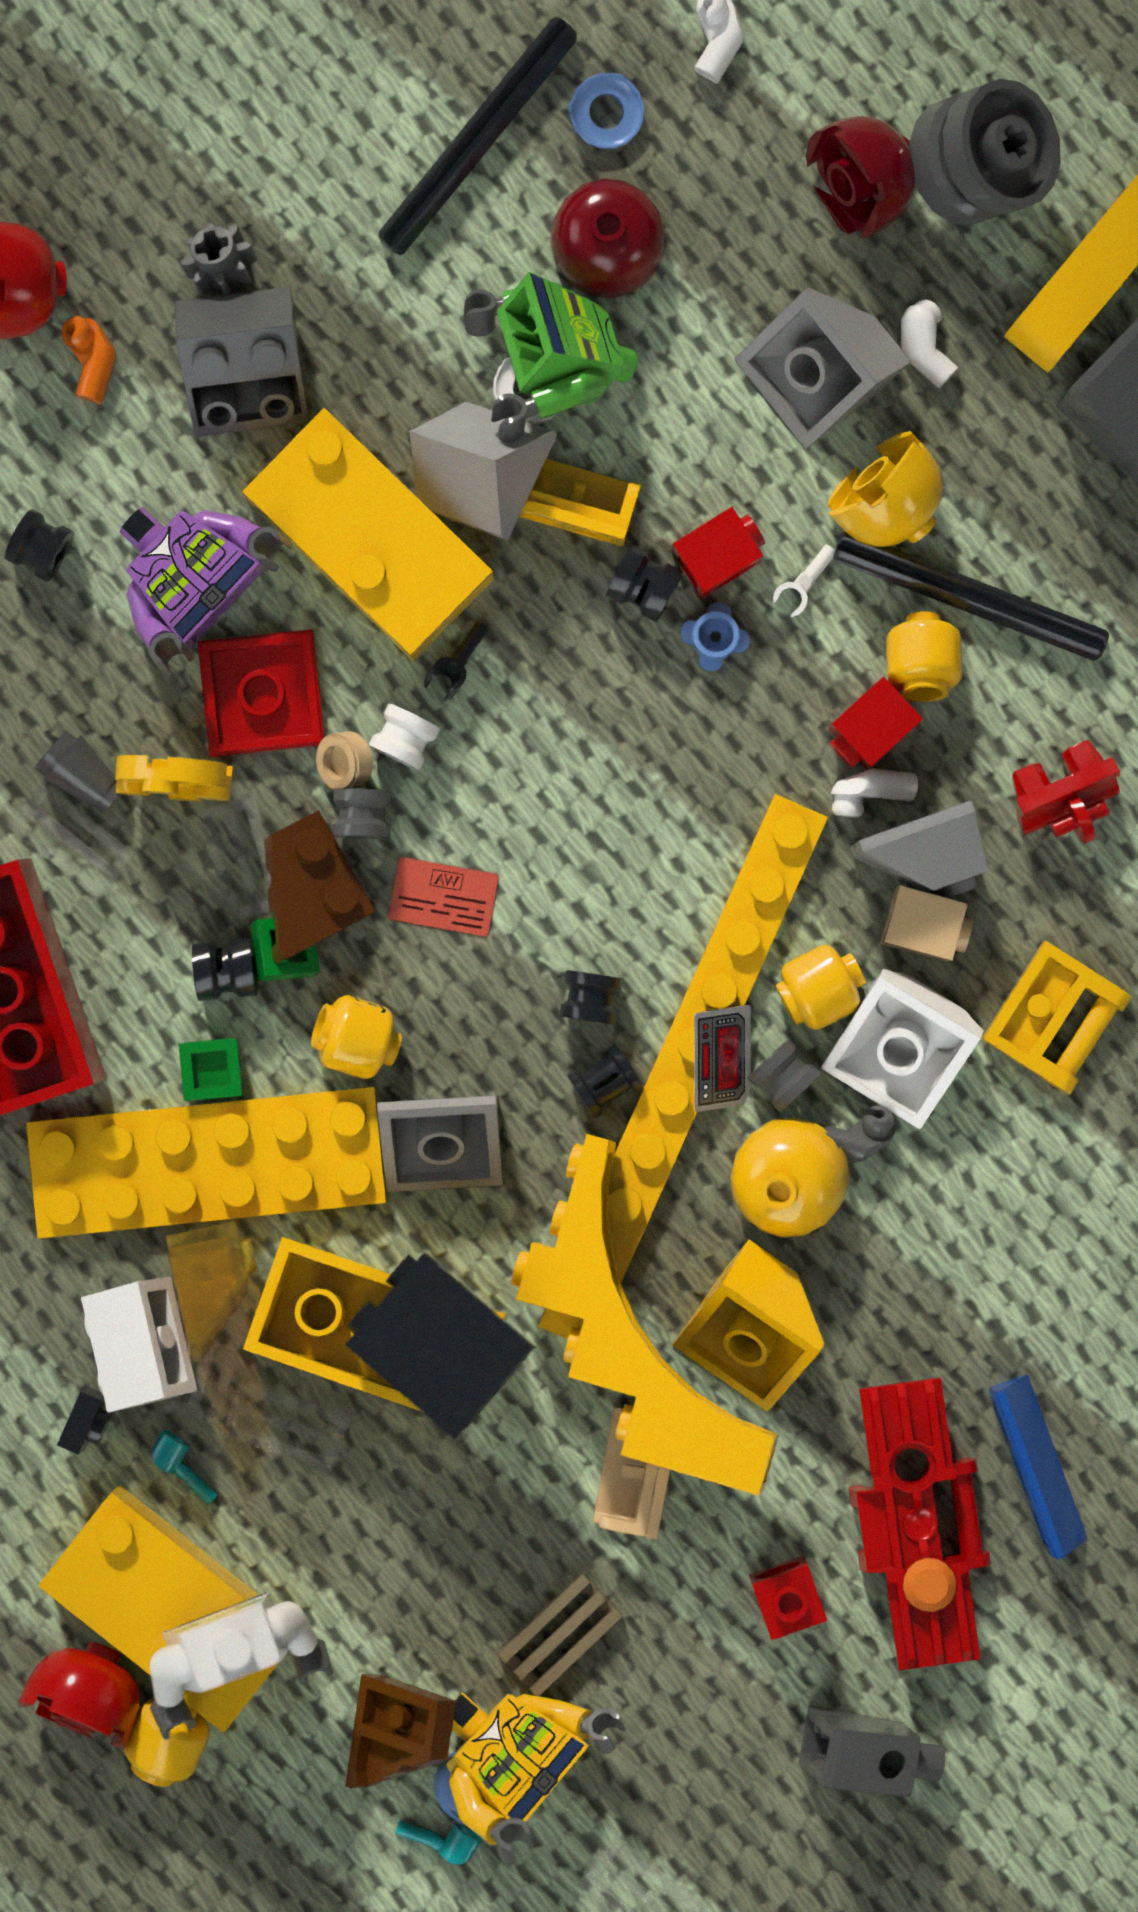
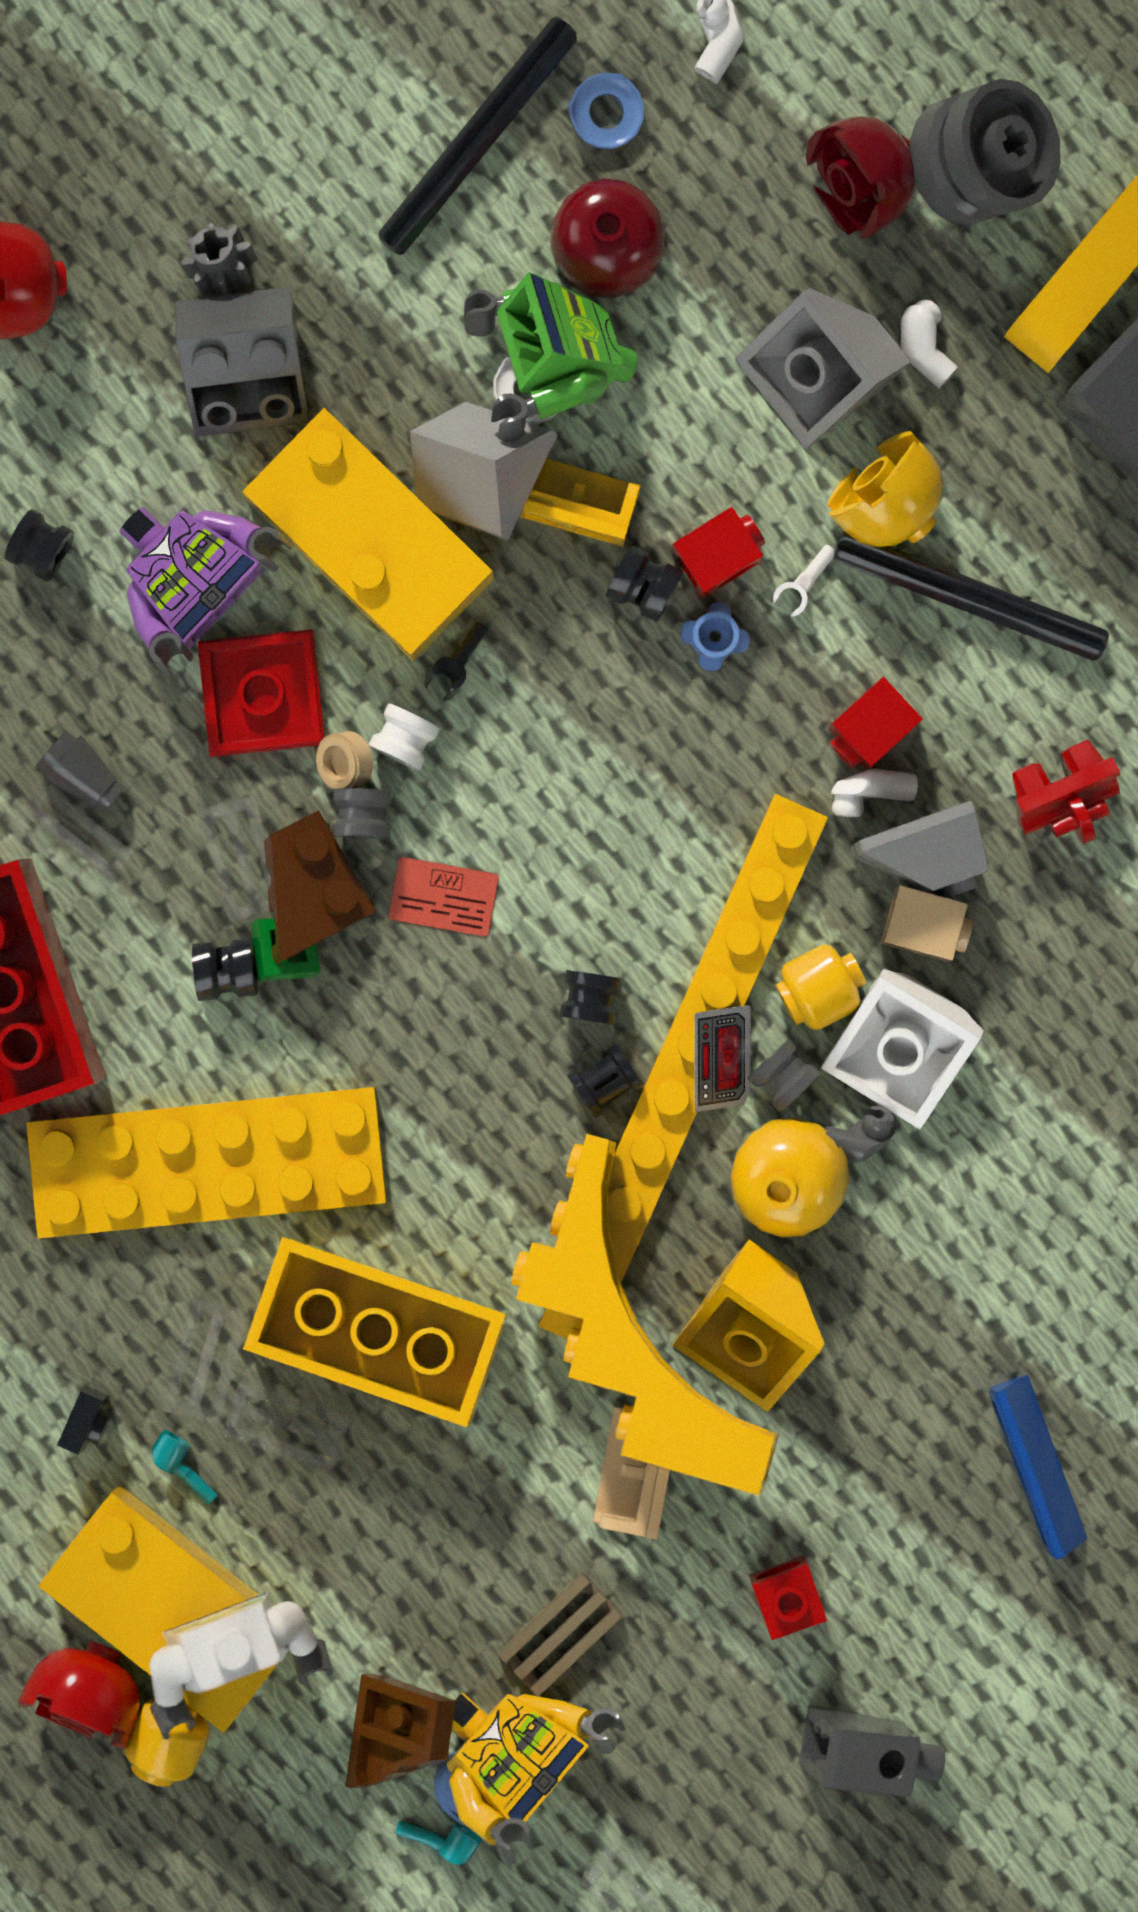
orange arm [61,316,116,404] -> none
white brick [81,1276,197,1413] -> none
yellow plate [115,755,234,802] -> none
clear yellow slope [166,1221,257,1363] -> none
green plate [178,1038,244,1101] -> none
yellow head [311,995,402,1079] -> none
black brick [345,1253,536,1440] -> none
light grey slope [377,1095,503,1192] -> none
red piece [848,1377,991,1671] -> none
yellow head [886,611,963,703] -> none
yellow plate [981,941,1132,1095] -> none

